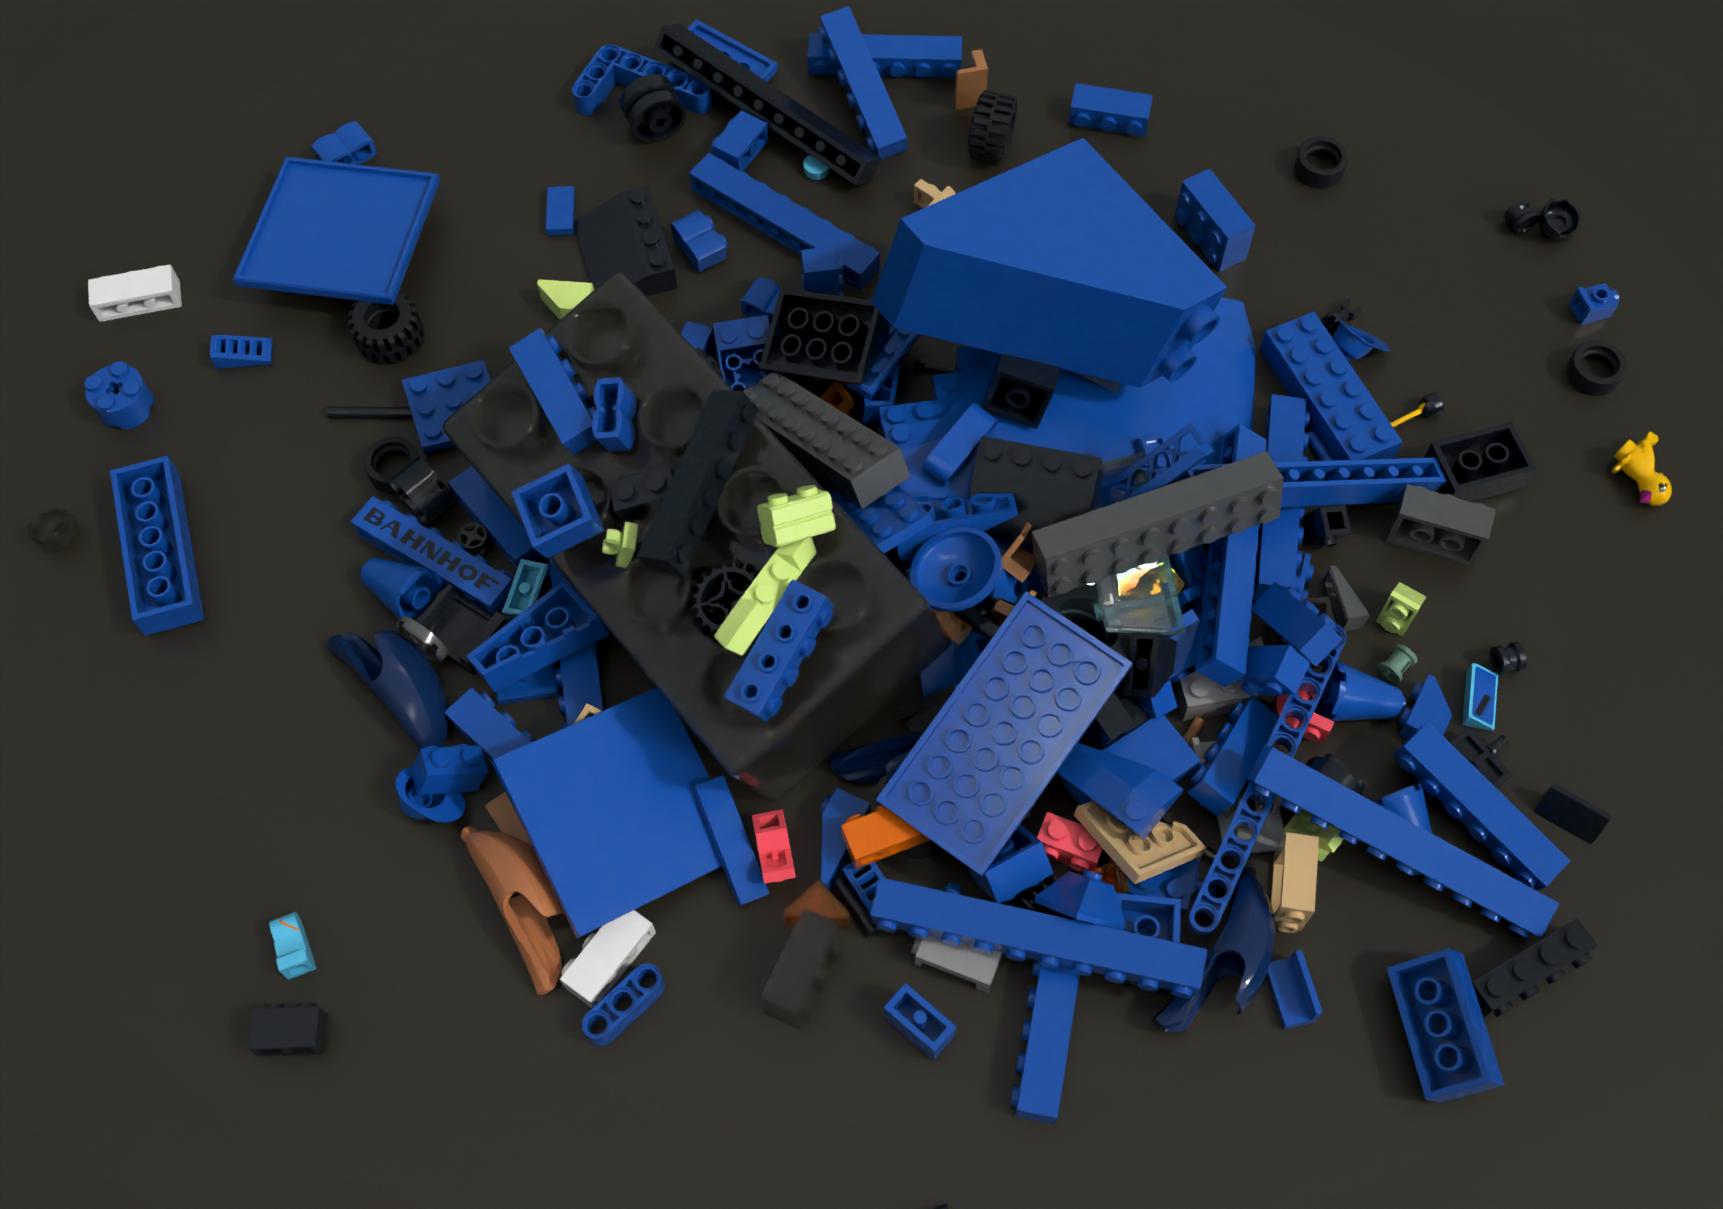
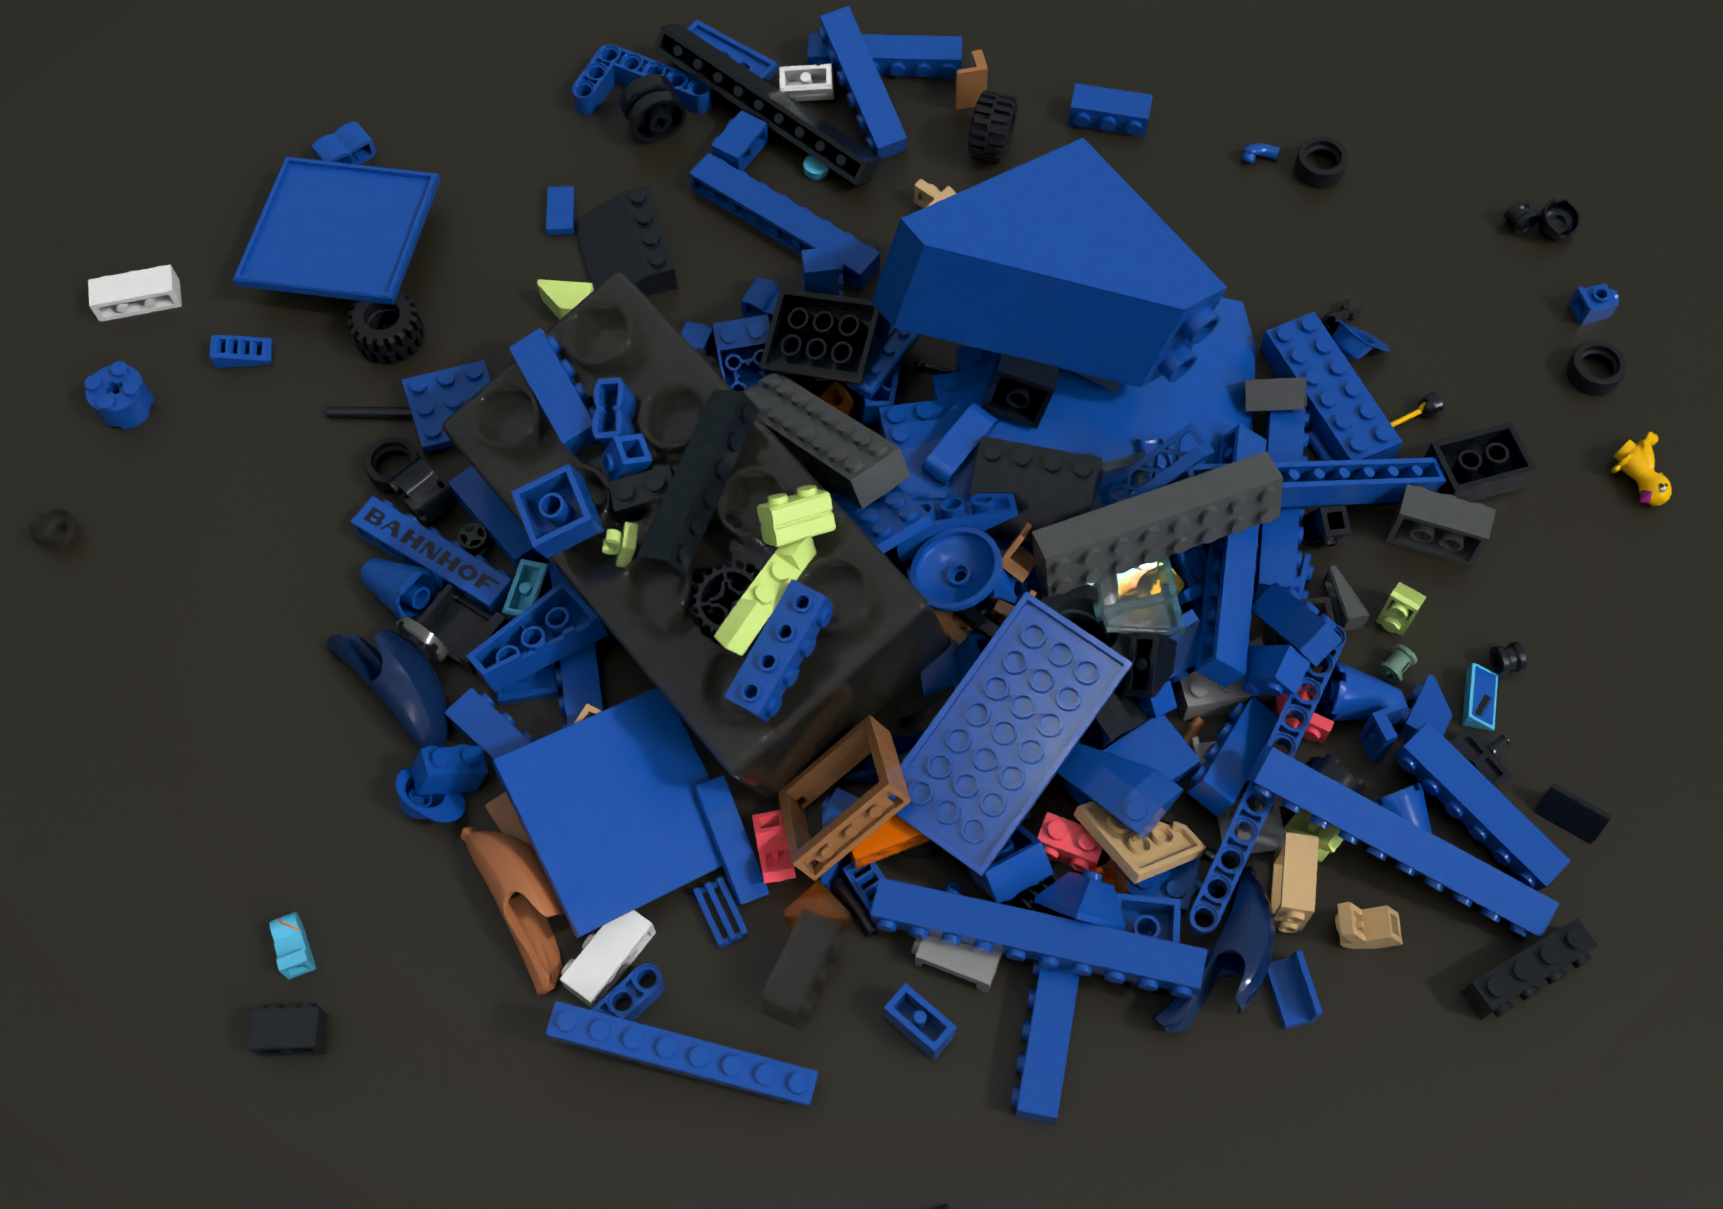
blue brick [110,456,205,636] -> none
blue brick [671,210,728,272] -> none
blue brick [1175,168,1256,272] -> none
blue brick [1387,948,1504,1103] -> none
none -> blue brick [545,1001,819,1108]
none -> blue brick [601,433,652,481]
none -> blue tile [693,876,749,949]
none -> medium nougat window [778,715,911,881]
none -> white brick [779,64,835,101]
none -> blue arm [1241,143,1280,163]
none -> dark grey hinge [1245,377,1307,411]
none -> tan brick [1335,902,1403,949]
none -> blue panel [1358,701,1408,764]

